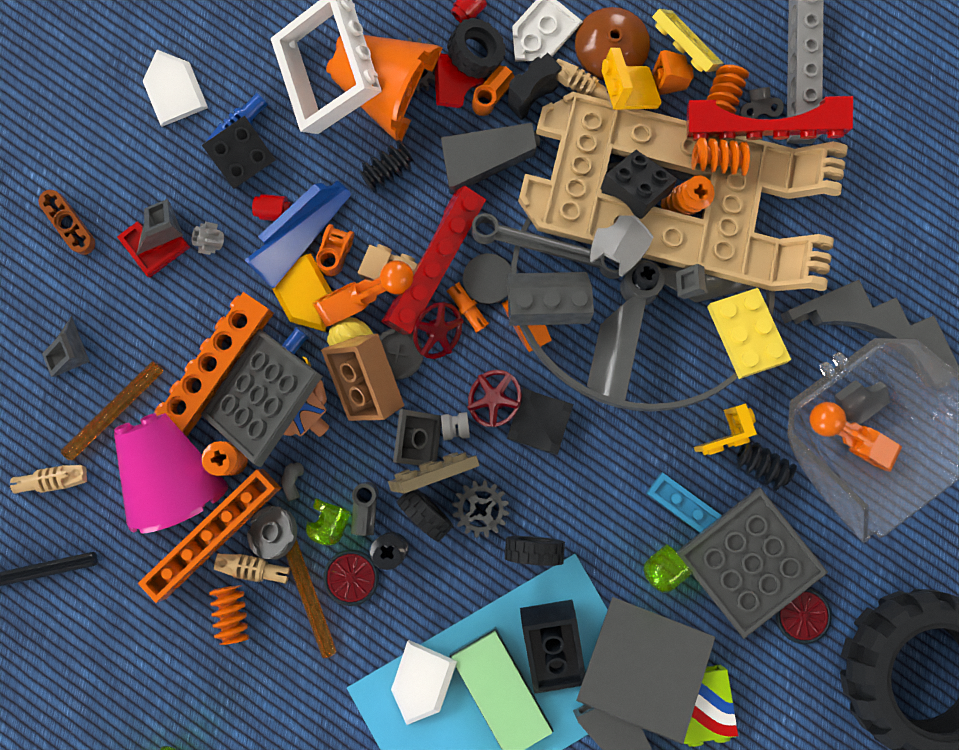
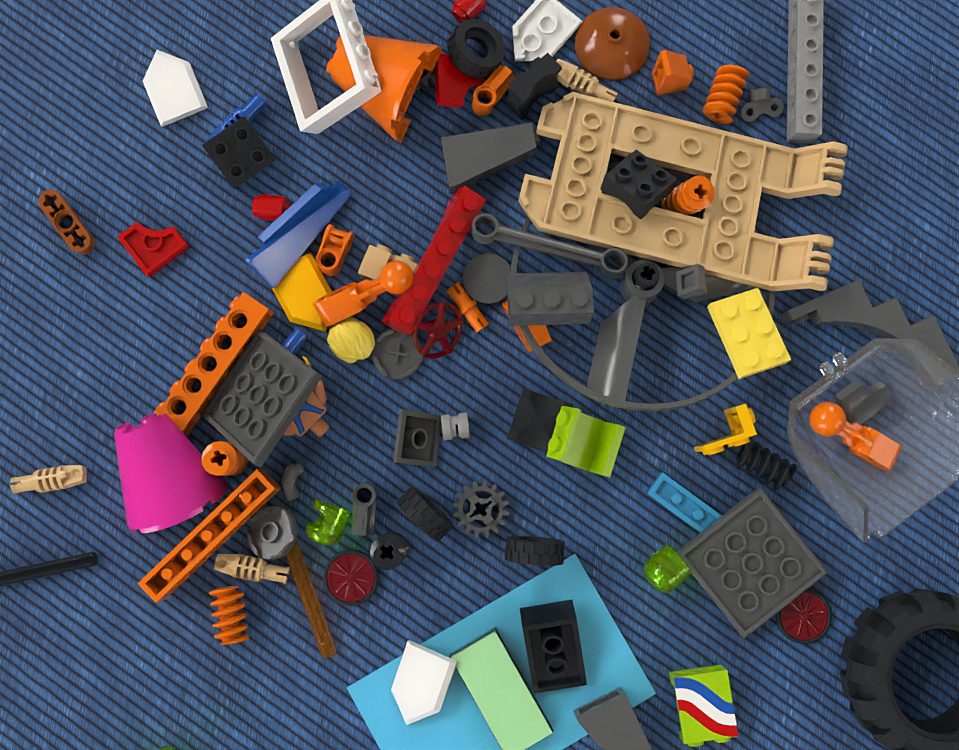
dark grey slope [42,315,90,377] -> none
clear orange axle [61,361,163,460] -> none
dark grey slope [136,199,183,255] -> none
light grey gear [192,221,224,255] -> none
medium nougat slope [321,334,404,421] -> none
black piece [357,140,414,193] -> none
dark tan plate [388,452,480,494] -> none
dark red wheel [467,370,522,427] -> none
dark grey tile [576,597,715,744] -> none
light grey shield [590,215,654,276] -> none
yellow bracket [601,48,662,110] -> none
light yellow plate [652,9,724,72] -> none
red arch [687,96,853,141] -> none
orange piece [691,137,750,176] -> none
none -> lime panel [546,406,626,478]

